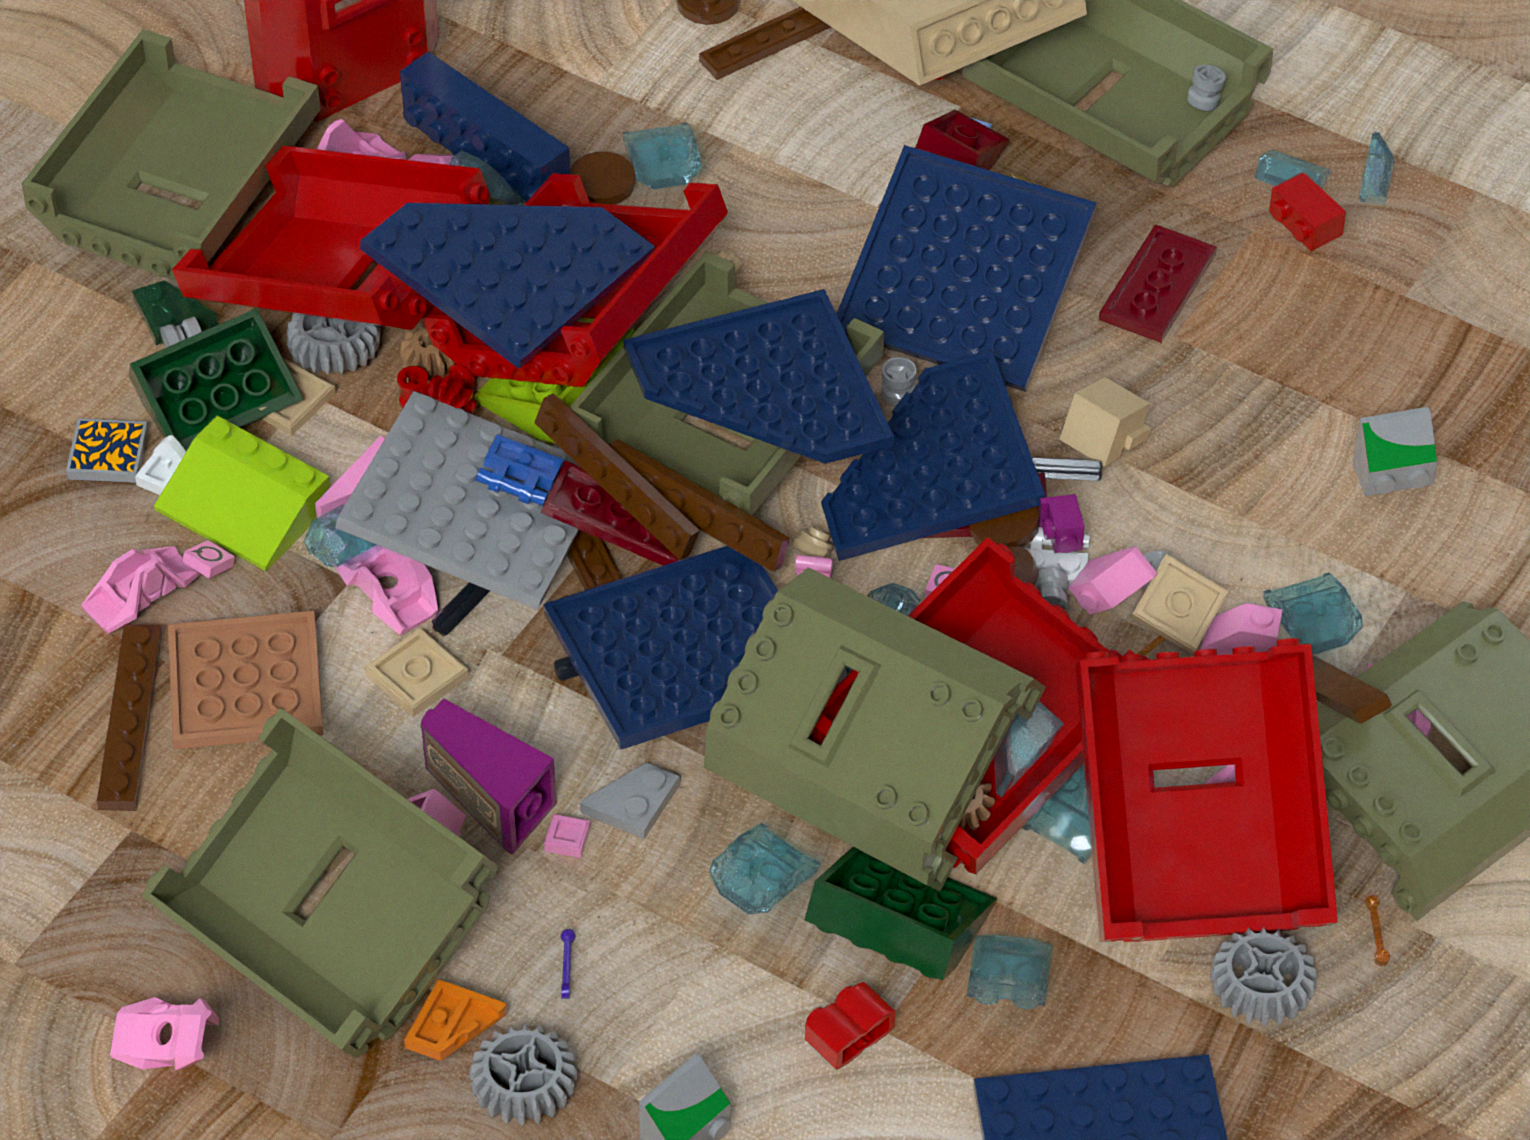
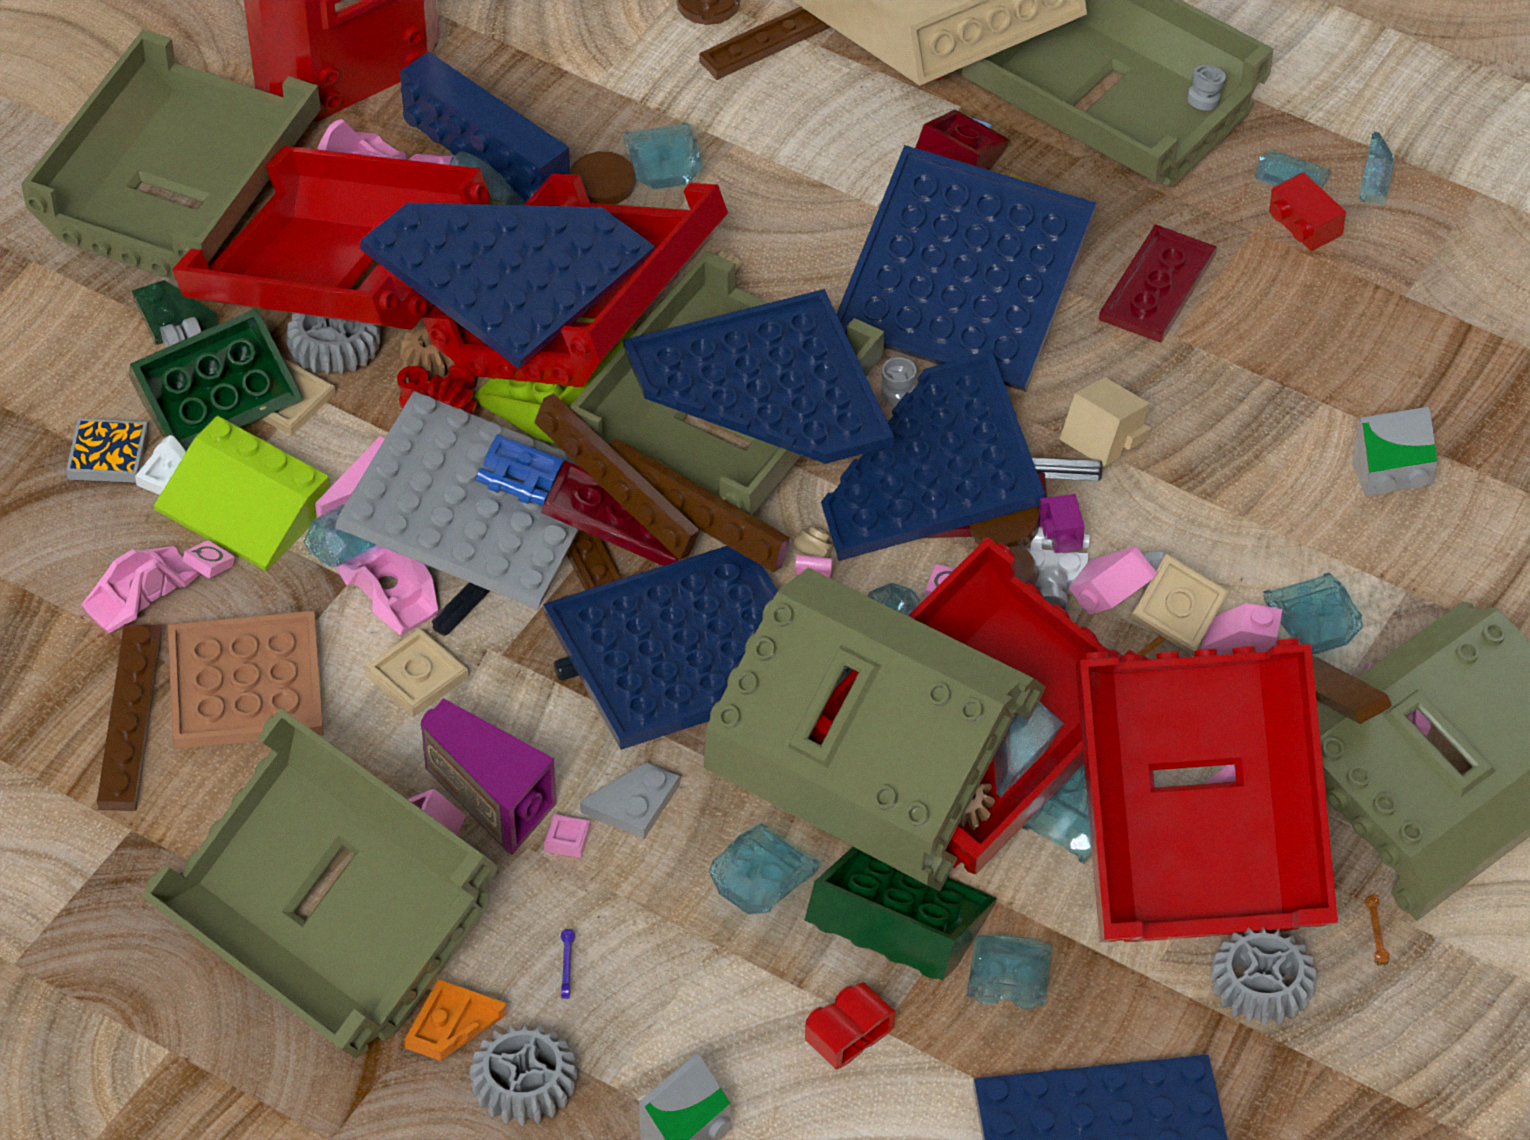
bright pink piece [110,997,220,1071] -> none

